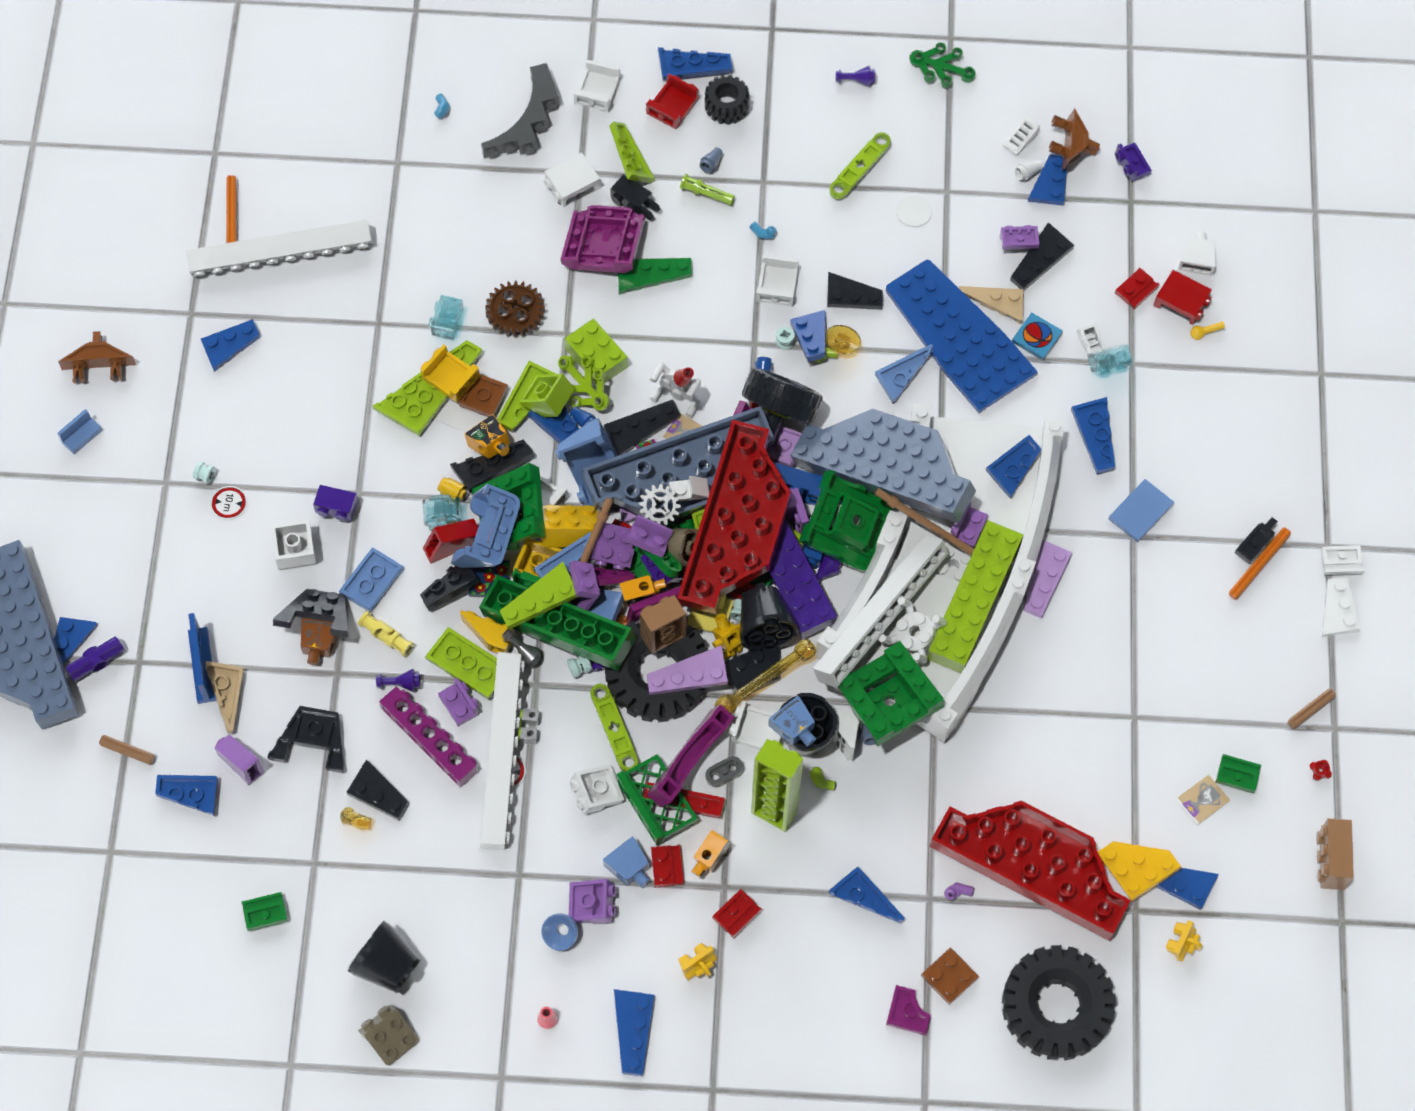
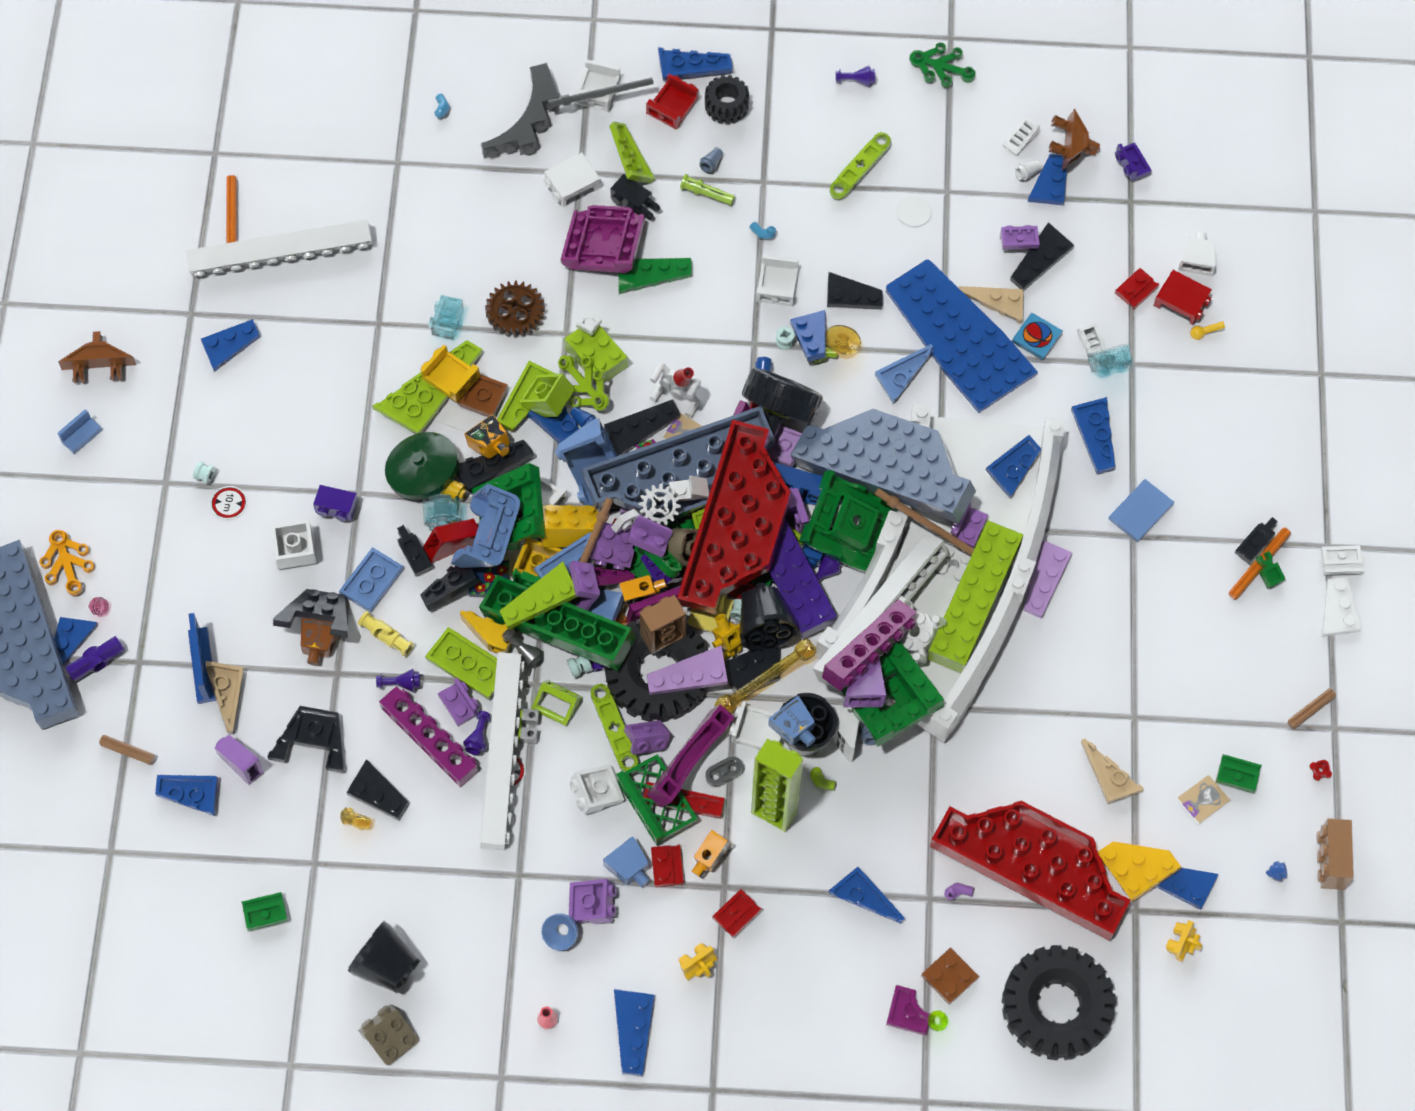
none -> light orange plant [39,530,95,596]
none -> clear pink plate [88,597,109,616]
none -> dark green dish [385,432,459,500]
none -> black hinge [397,525,433,577]
none -> dark purple piece [463,711,491,755]
none -> lime tile [531,680,582,726]
none -> dark grey bar [548,77,654,107]
none -> white tile [576,317,602,336]
none -> white bracket [611,509,639,533]
none -> medium lavender bracket [624,720,670,755]
none -> magenta brick [822,599,917,691]
none -> medium lavender slope [843,659,886,708]
none -> clear neon green plate [928,1010,948,1031]
none -> tan wing [1081,738,1144,804]
none -> green plate [1256,551,1286,588]
none -> blue plate [1266,861,1288,881]

